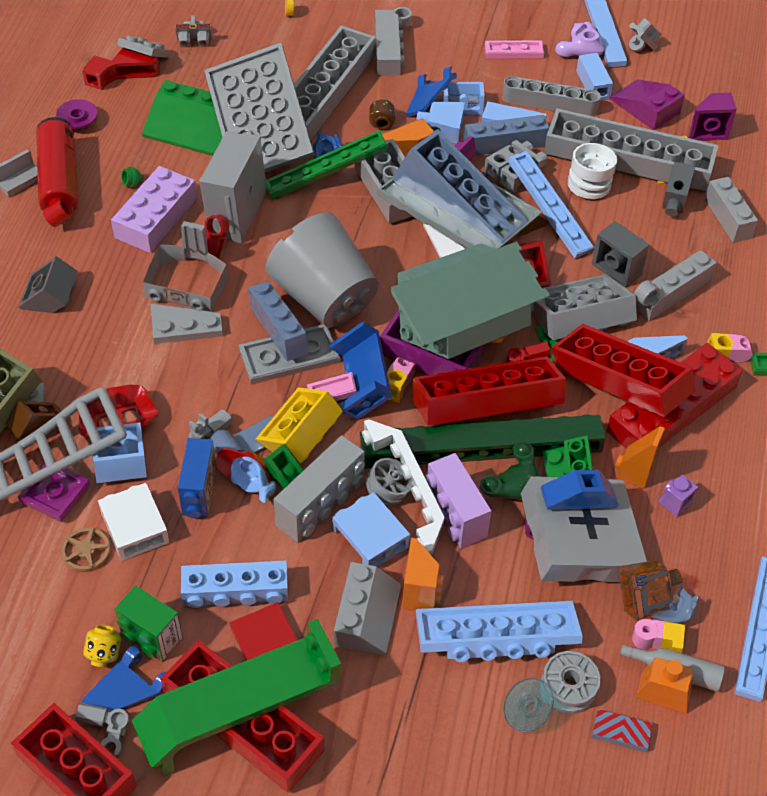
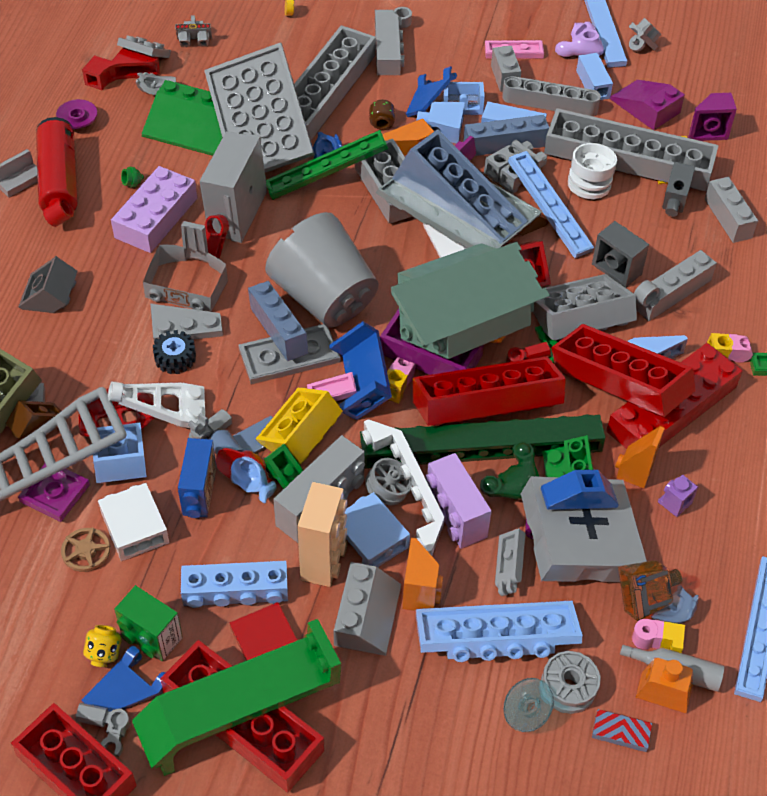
none -> white plate [108,381,205,428]
none -> light grey hat [136,72,176,95]
none -> black wheel [153,330,196,374]
none -> light nougat brick [297,482,347,587]
none -> light grey brick [491,46,521,92]
none -> light grey hinge [495,528,525,597]

